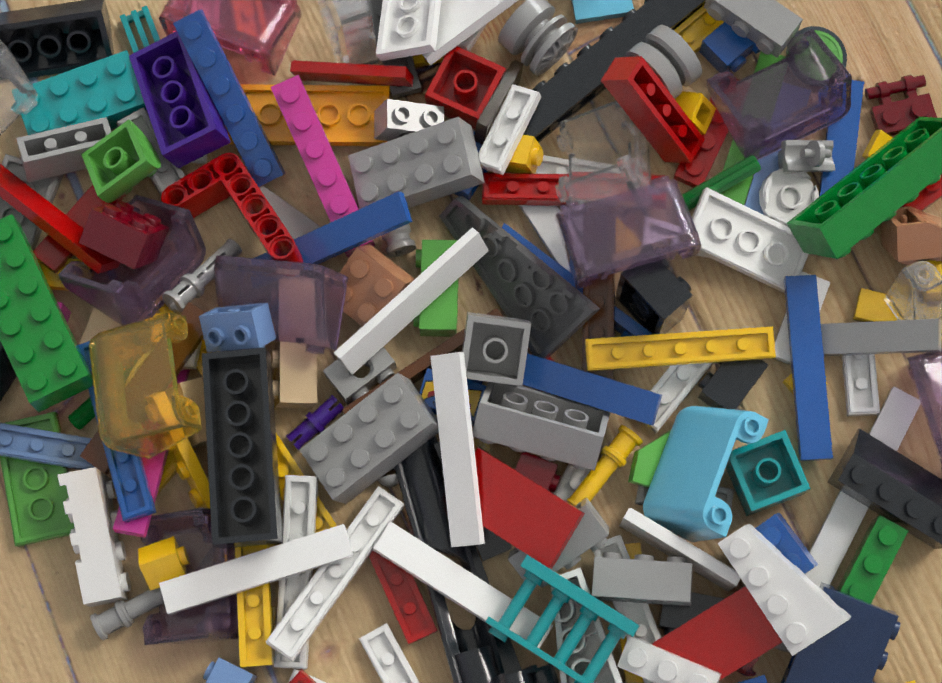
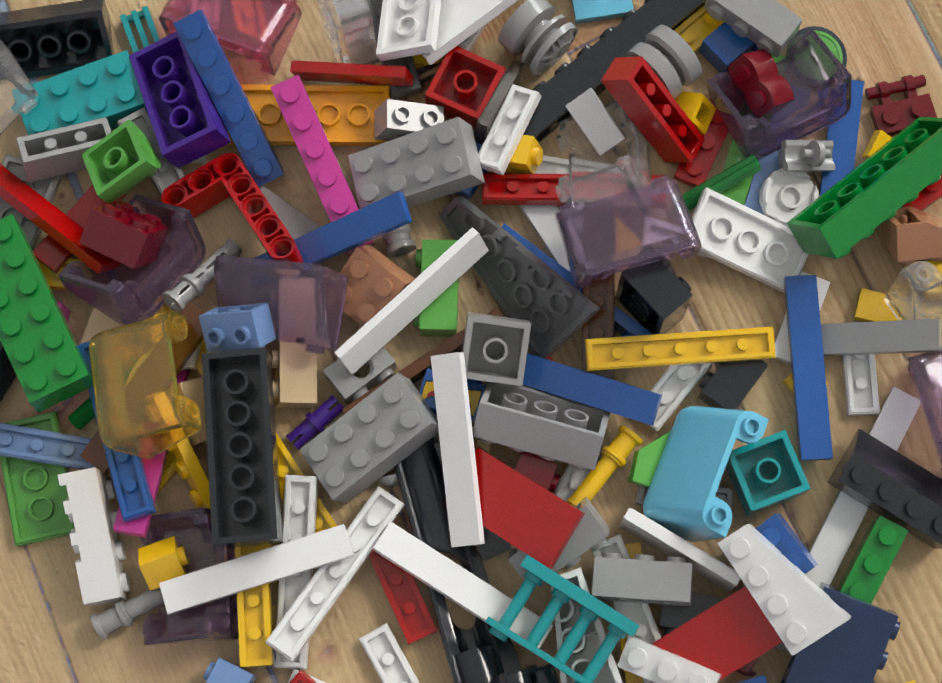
none -> white tile [566,88,626,155]
none -> dark red brick [728,49,794,117]

